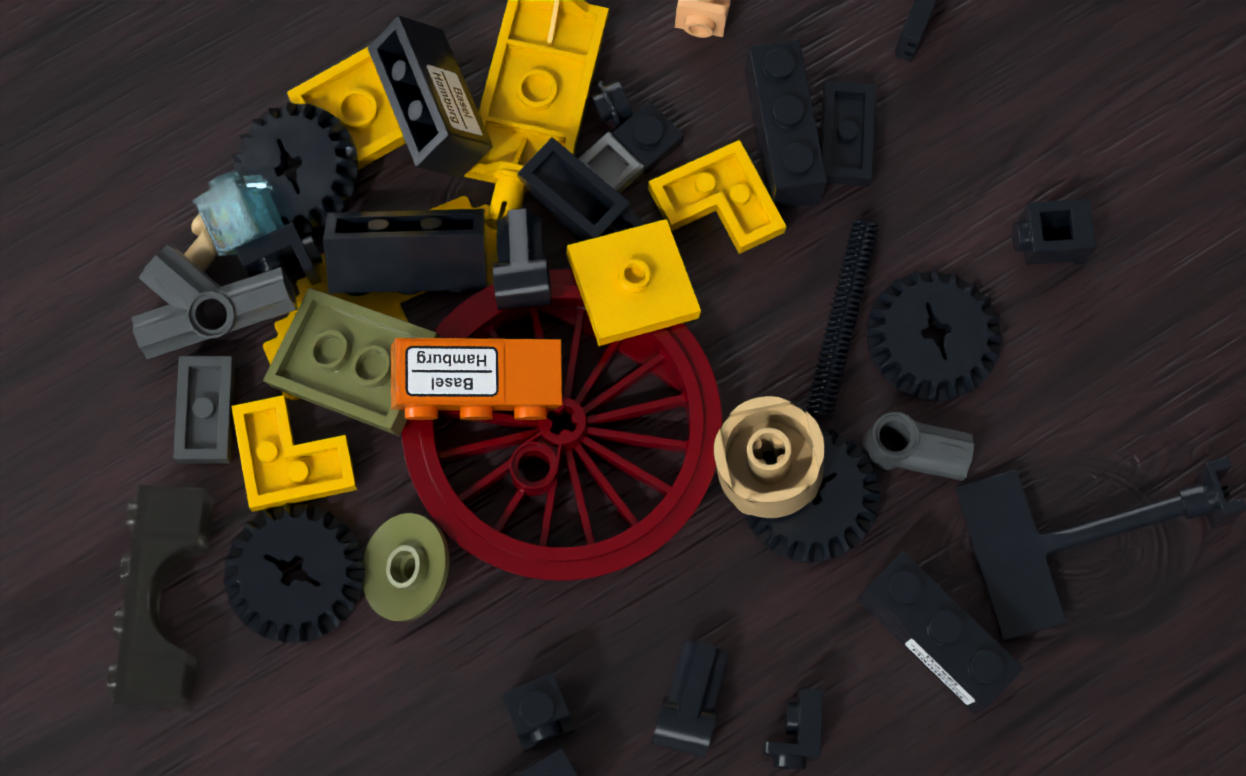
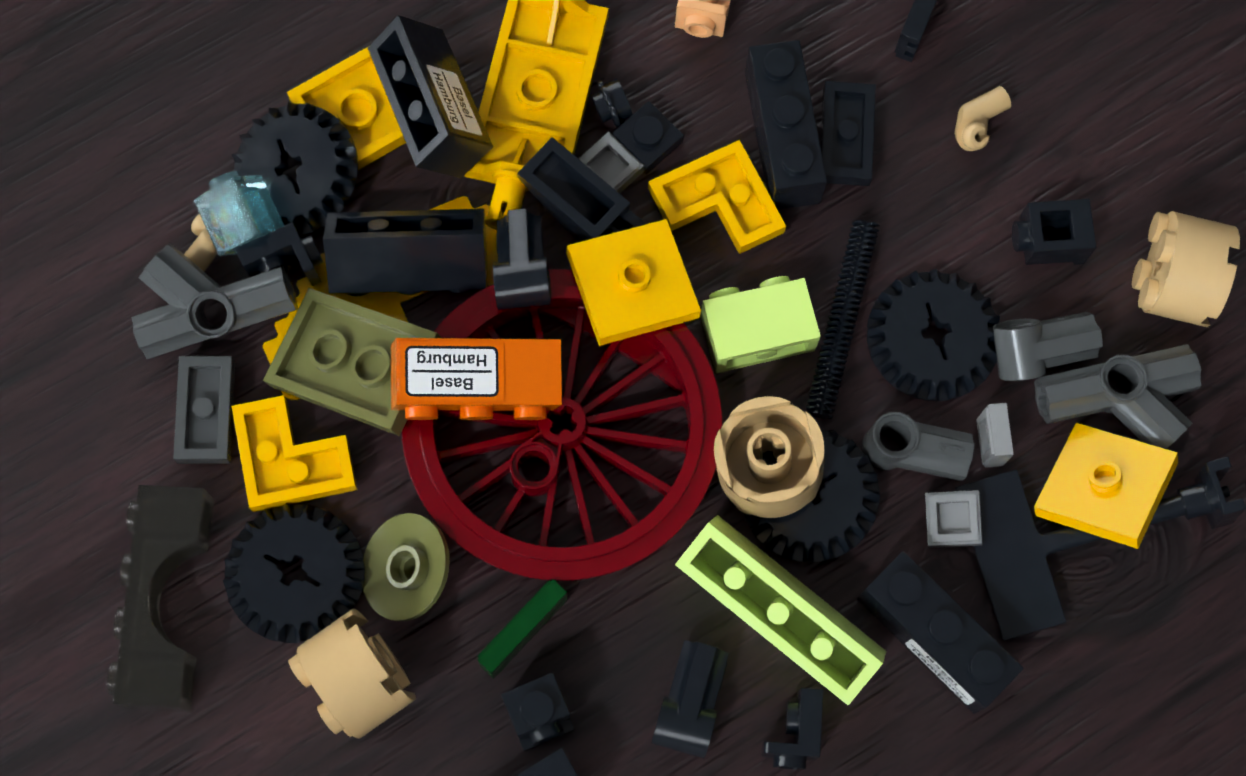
none -> tan brick [288,608,416,739]
none -> dark green tile [477,580,568,679]
none -> yellowish green brick [675,515,887,705]
none -> yellowish green brick [700,276,821,374]
none -> light grey tile [925,490,983,548]
none -> tan arm [954,86,1011,151]
none -> light grey tile [976,403,1014,468]
none -> dark grey piece [993,312,1103,381]
none -> dark grey piece [1034,344,1202,449]
none -> yellow plate [1034,423,1178,549]
none -> tan brick [1132,211,1240,327]

